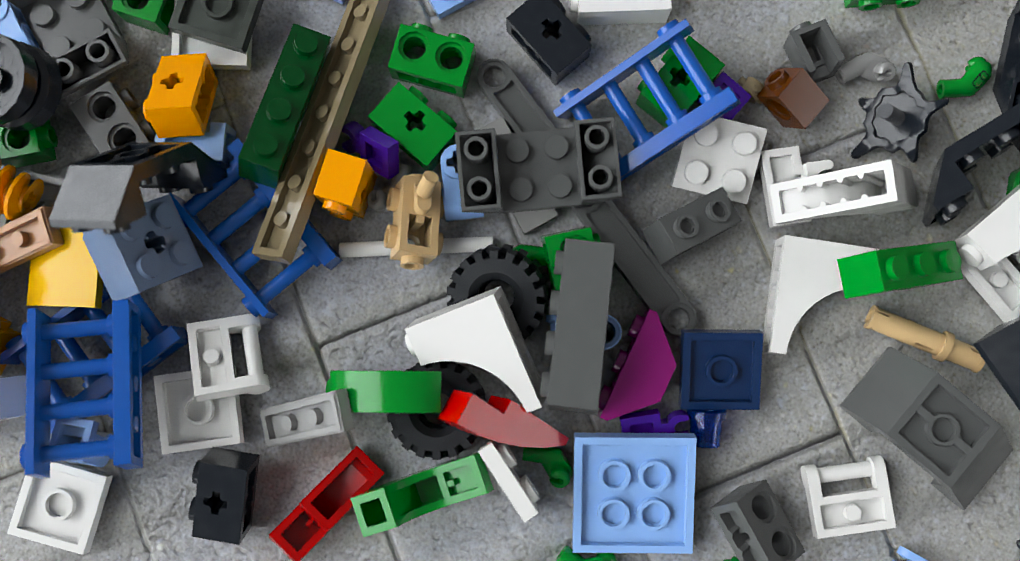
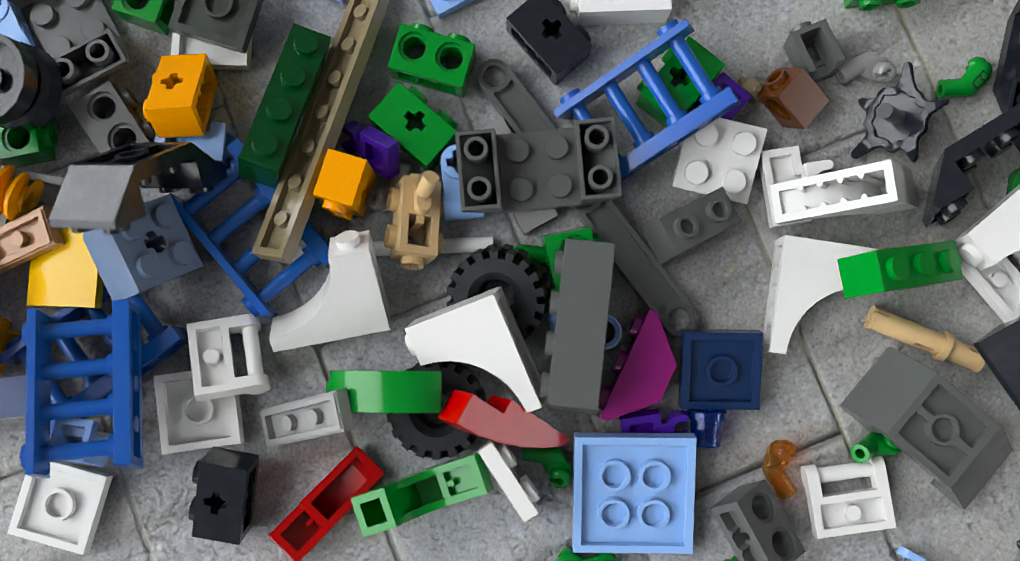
none -> white arch [269,230,390,352]
none -> clear orange arm [762,440,797,500]
none -> green arm [851,432,902,463]

